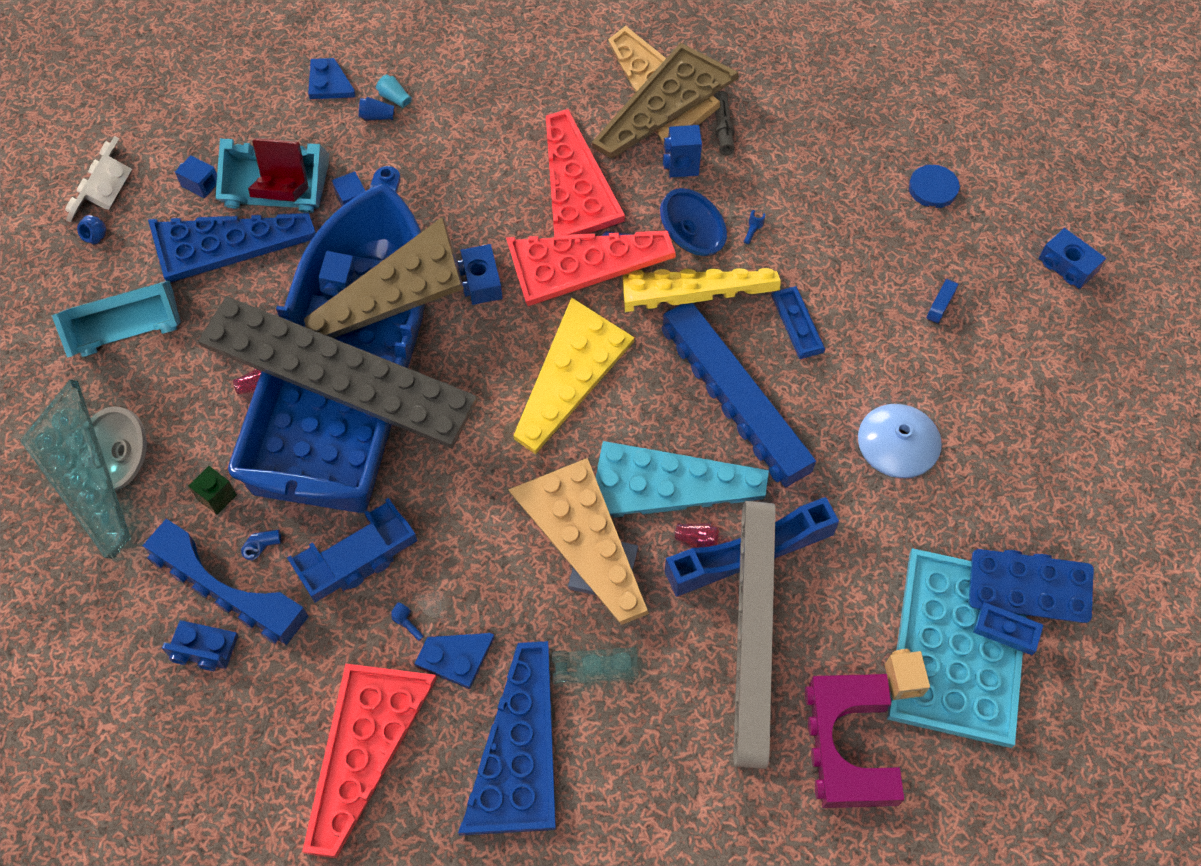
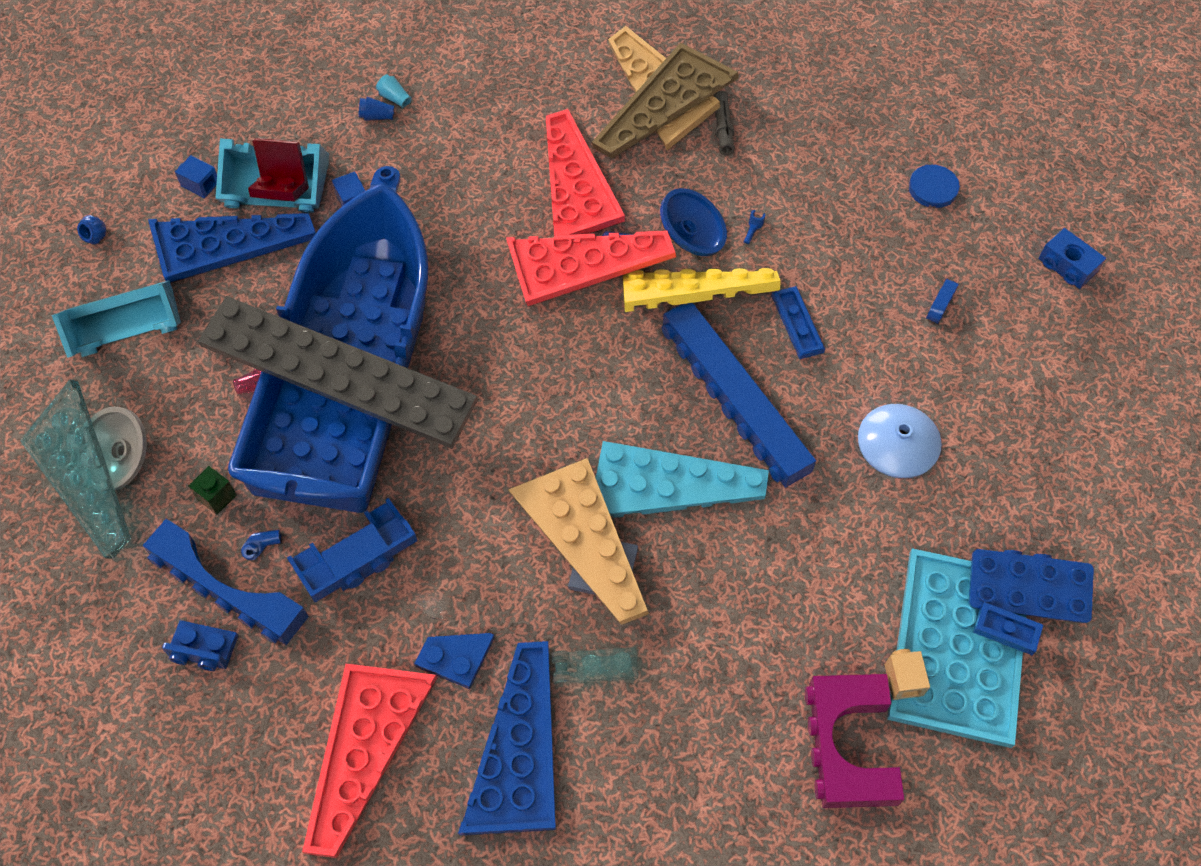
white bracket [65,136,132,223] -> none
dark tan wing [304,217,464,338] -> none
blue wing [308,58,355,99] -> none
blue brick [319,251,354,296] -> none
blue hand [391,602,424,641] -> none
blue brick [457,244,503,305] -> none
light yellow wing [513,297,635,454] -> none
blue brick [663,125,702,178] -> none
blue arch [664,497,839,597] -> none
clear pink cone [675,523,719,548] -> none
light grey beam [733,501,775,769] -> none

